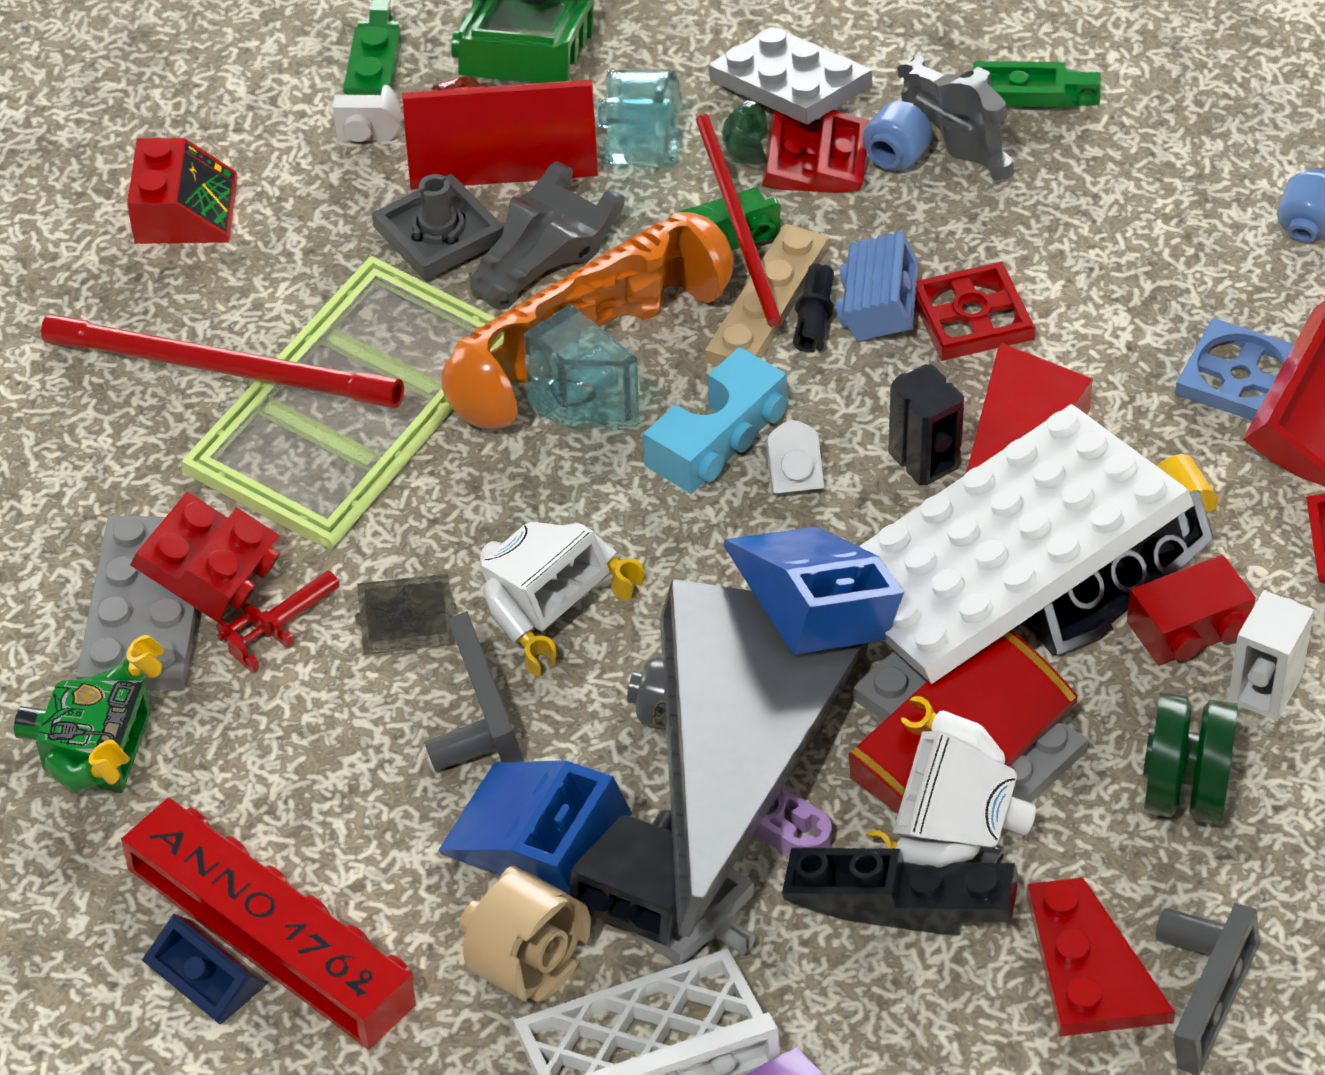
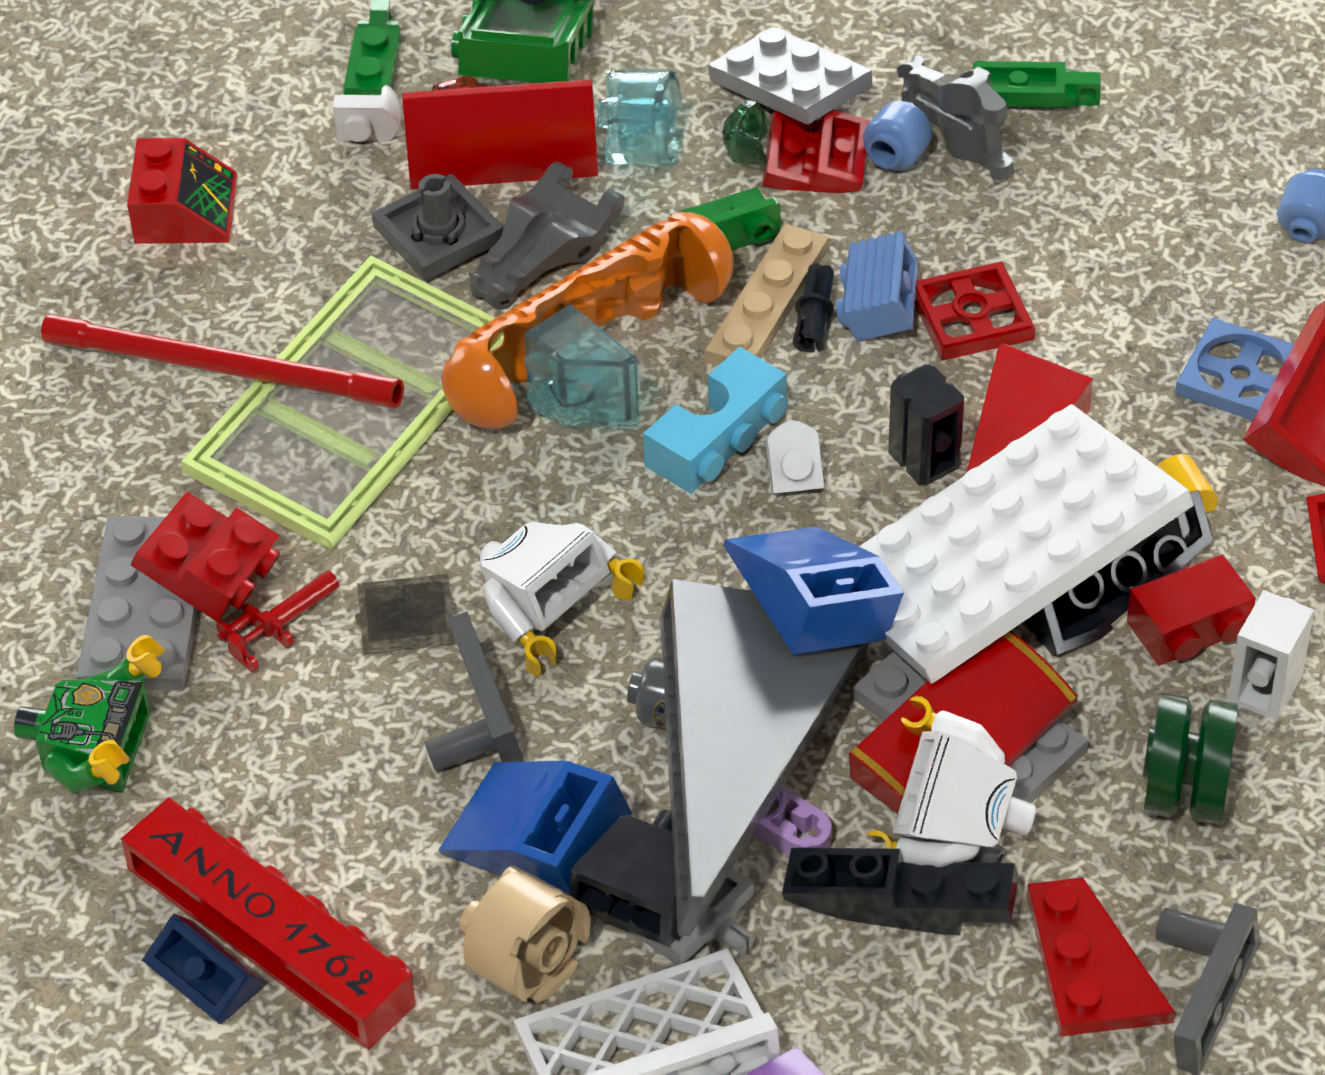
red axle [696,114,782,327] -> none

